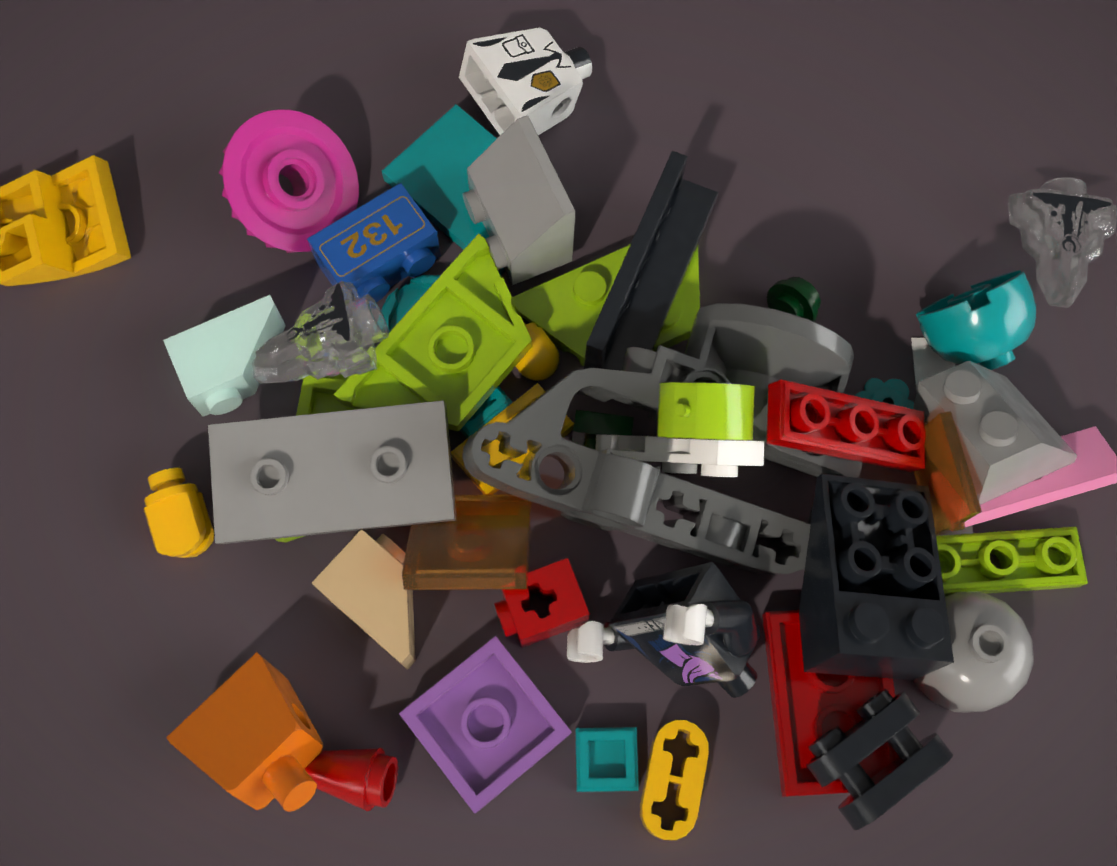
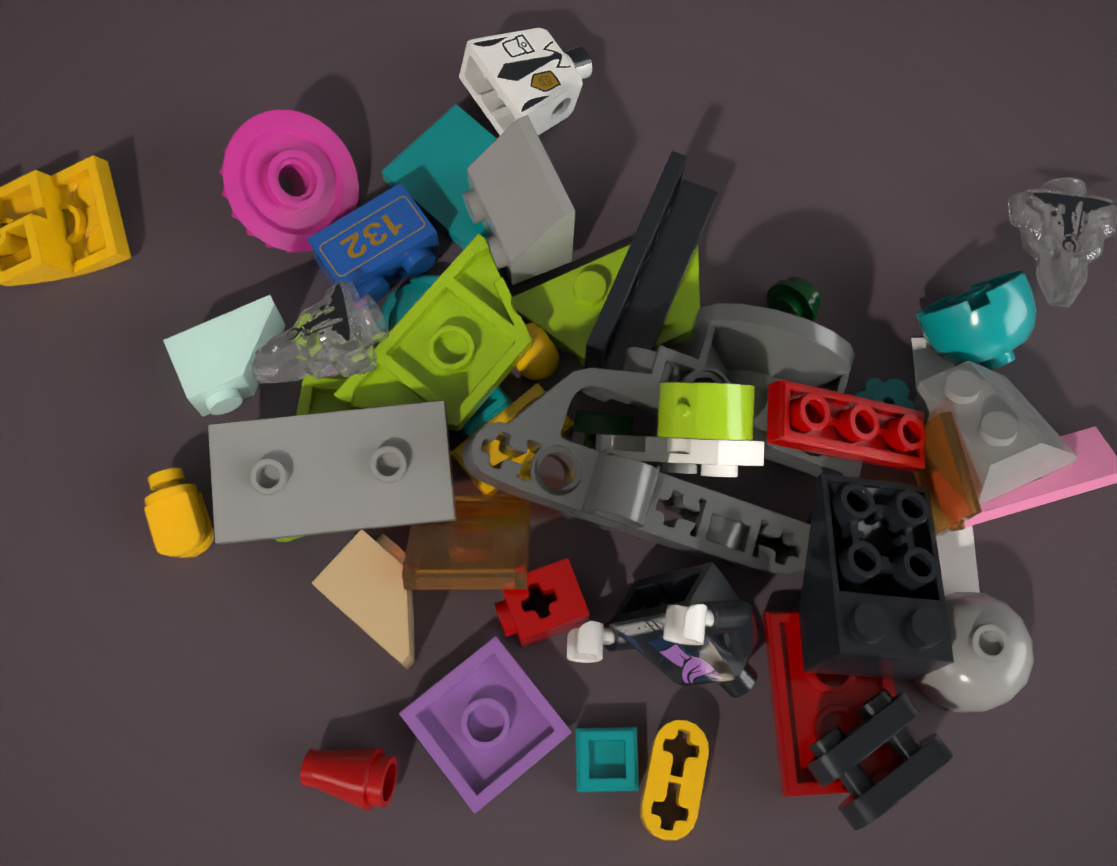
orange torso [166,652,323,812] -> none
lime tile [936,527,1088,596] -> none

